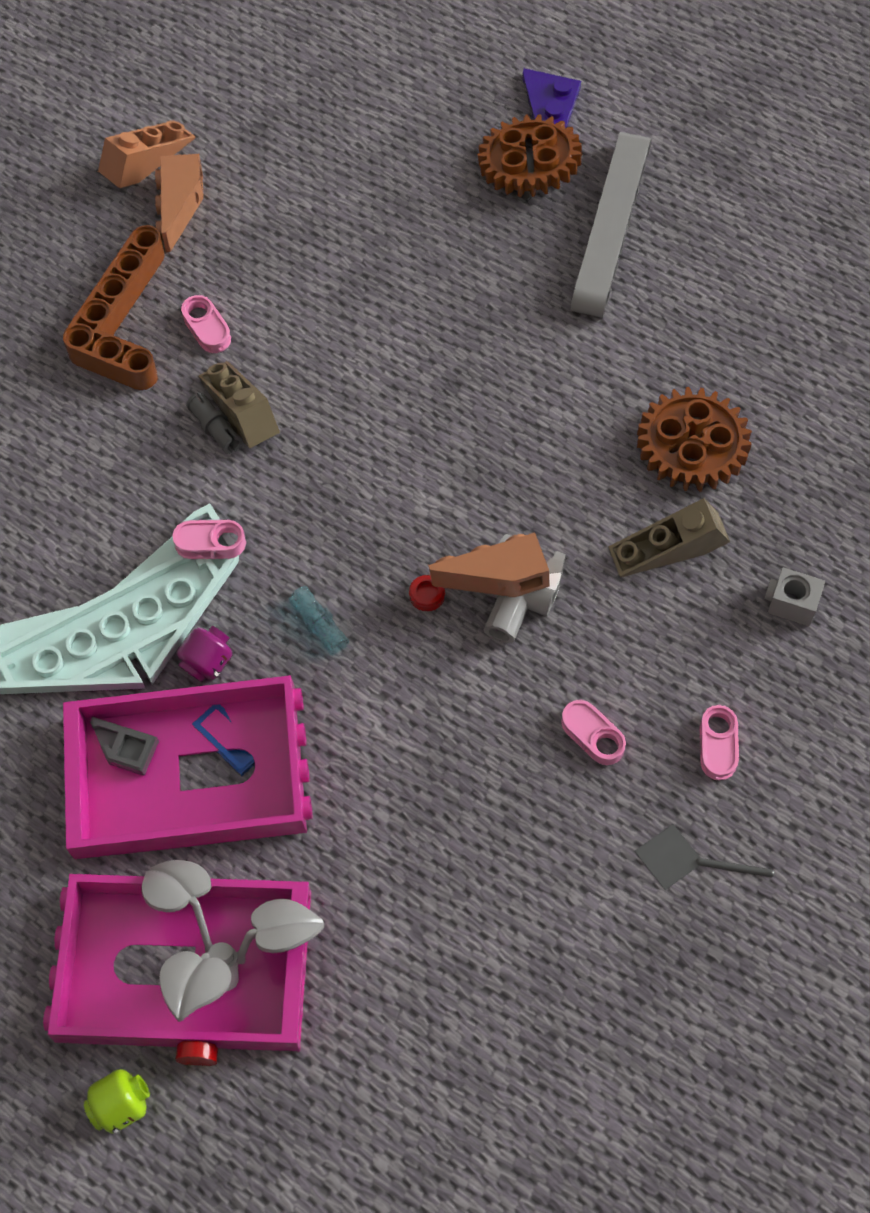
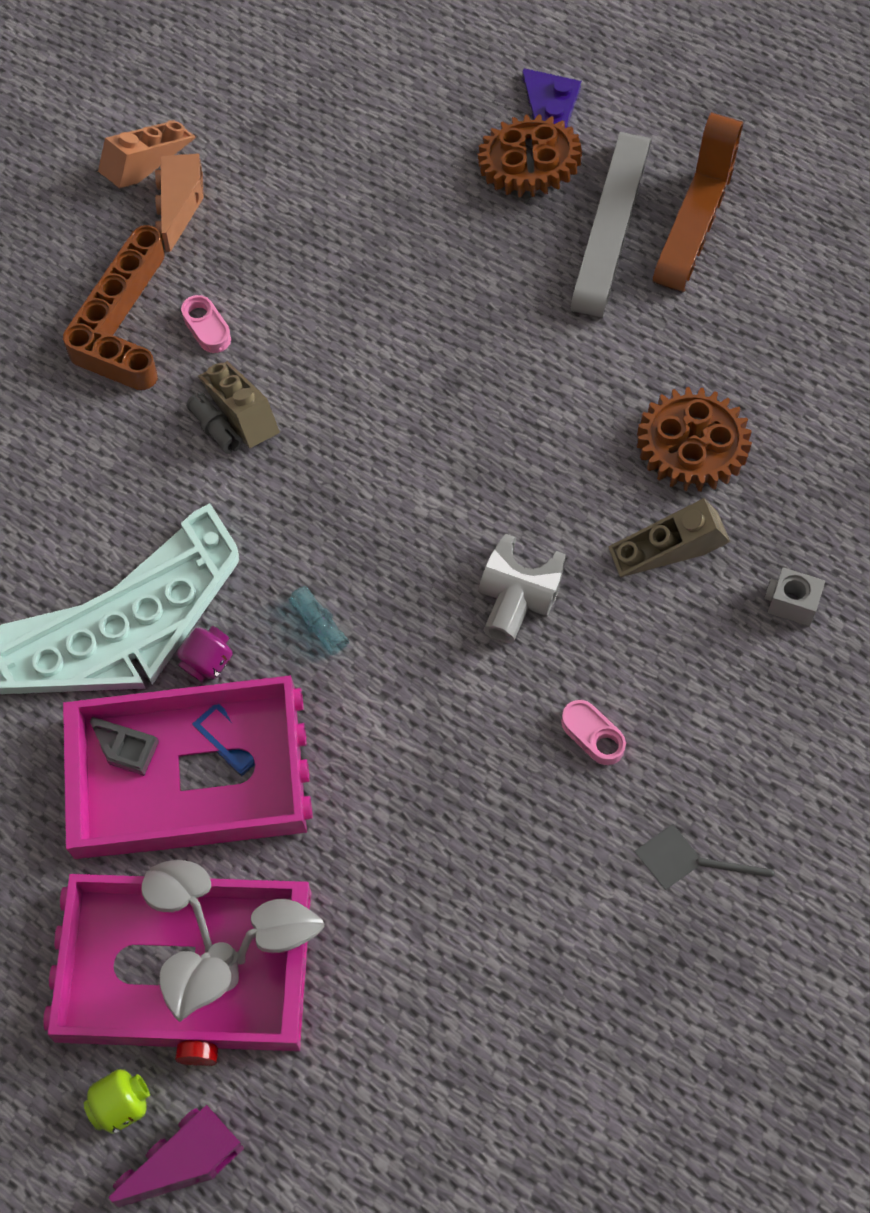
bright pink piece [172,520,246,559] -> none
red tile [409,575,445,612] -> none
nougat slope [428,532,550,597] -> none
bright pink piece [700,705,739,780] -> none
none -> magenta slope [108,1105,244,1208]
none -> dark orange beam [652,112,743,292]

